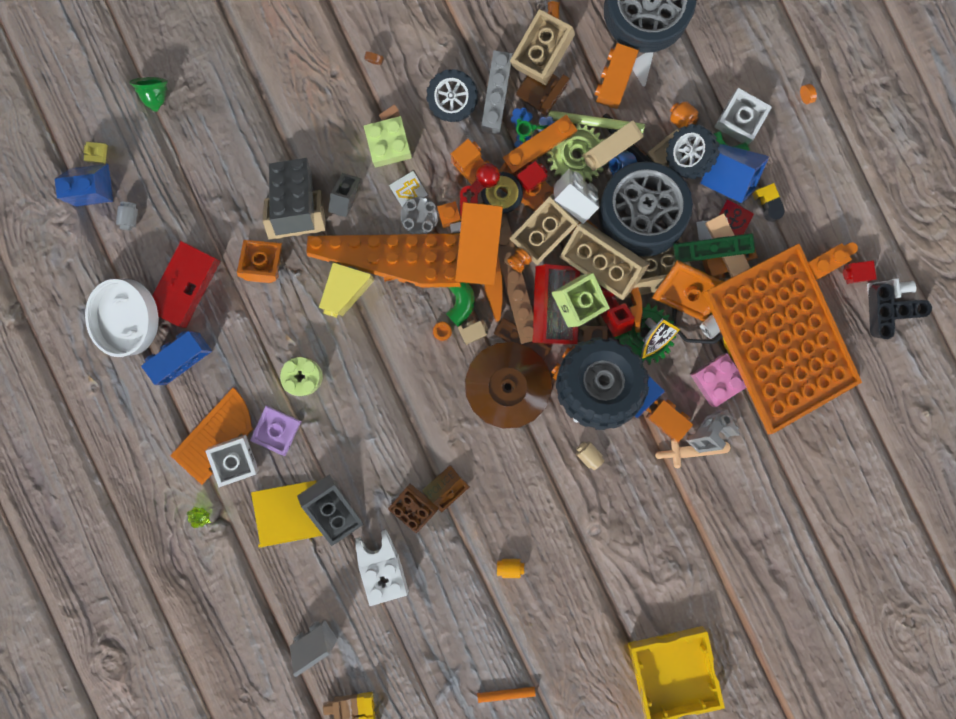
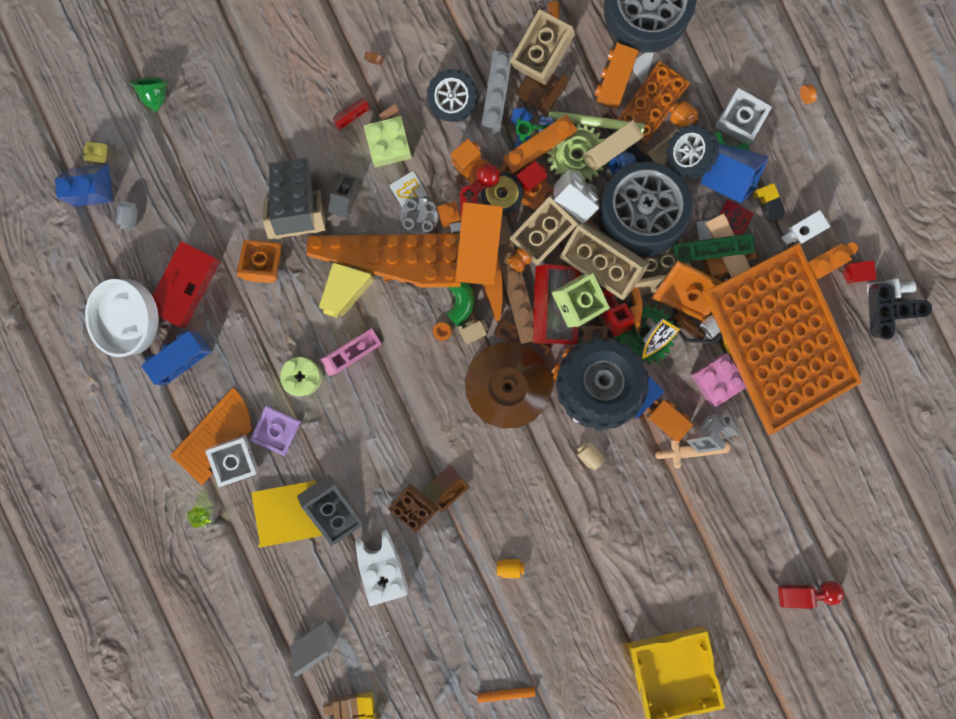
none -> bright pink slope [319,328,382,376]
none -> red slope [332,98,370,130]
none -> orange tile [617,61,690,145]
none -> reddish brown axle [673,311,706,339]
none -> red beam [778,581,844,609]
none -> white torso [781,210,830,247]

